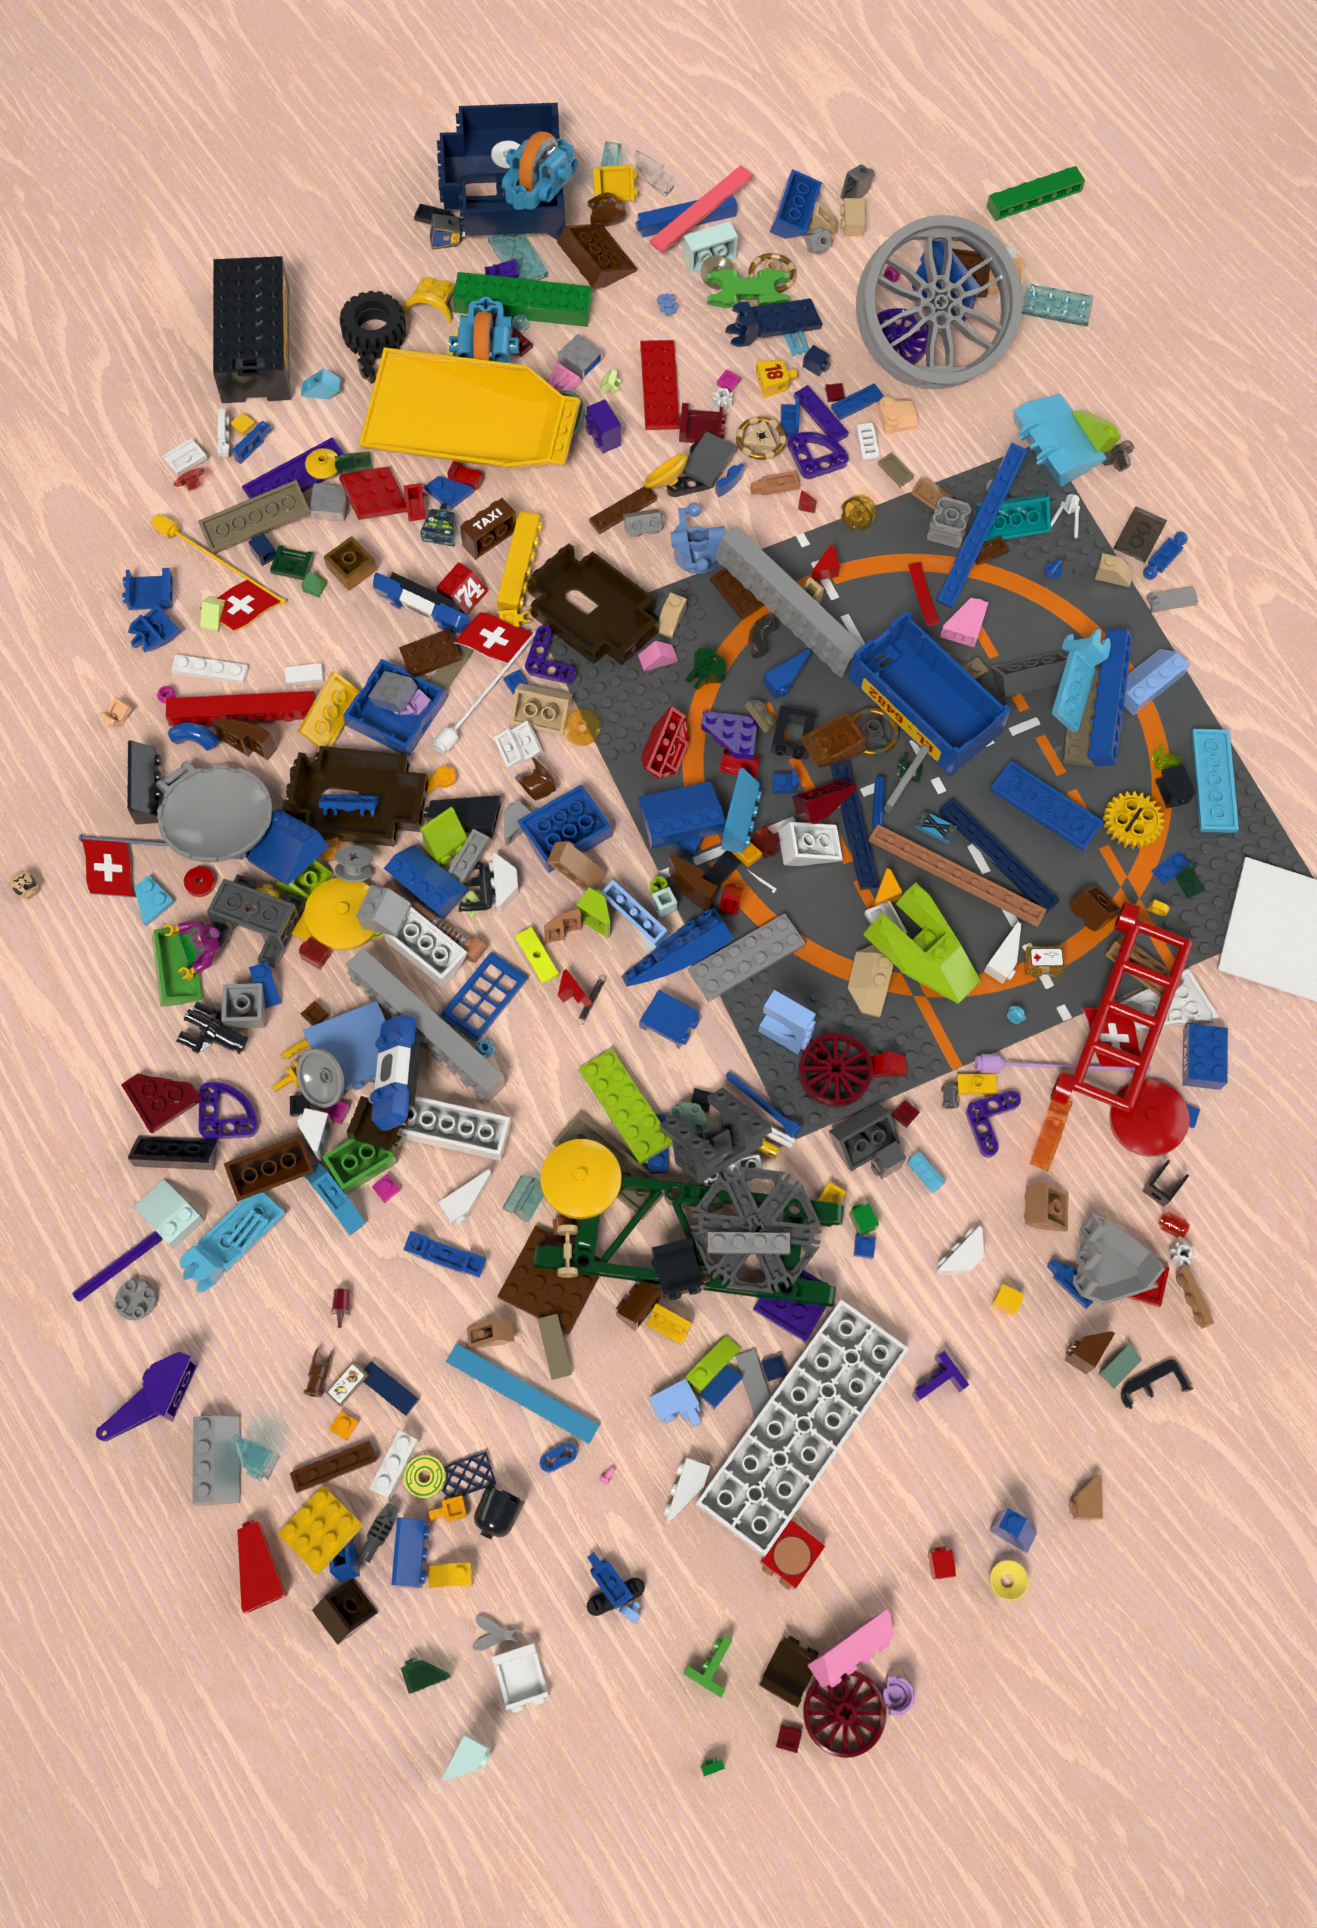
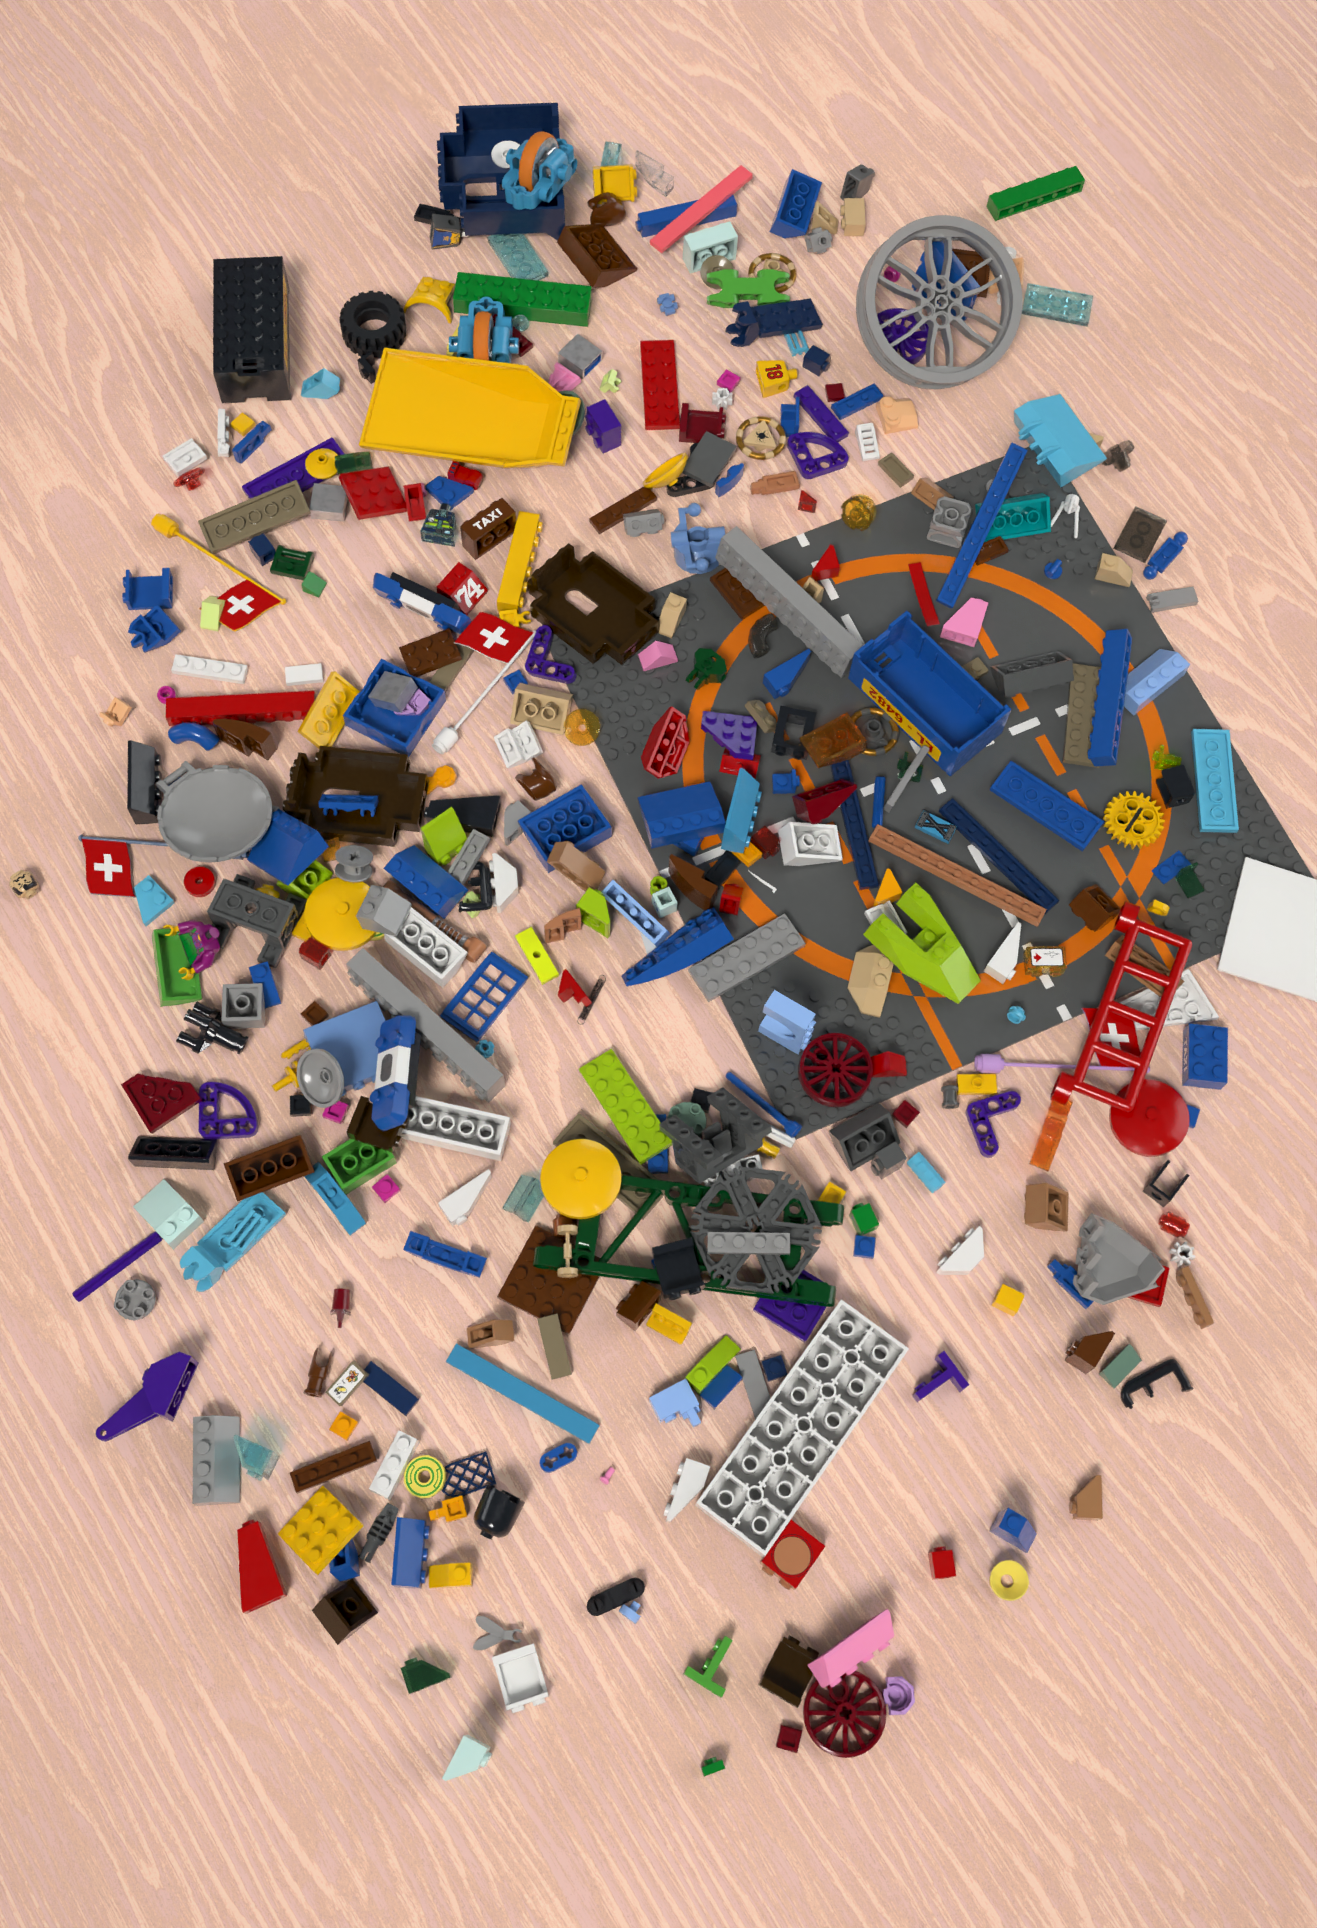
white slope [298,1108,333,1162] -> none
pearl gold brick [324,536,377,591] -> none
dark purple plate [485,259,519,278] -> none
blue hinge [587,1552,633,1610] -> none
blue panel [639,990,700,1049] -> none
medium azure hinge [1052,629,1111,732] -> none
lime slope [1072,410,1121,452] -> none

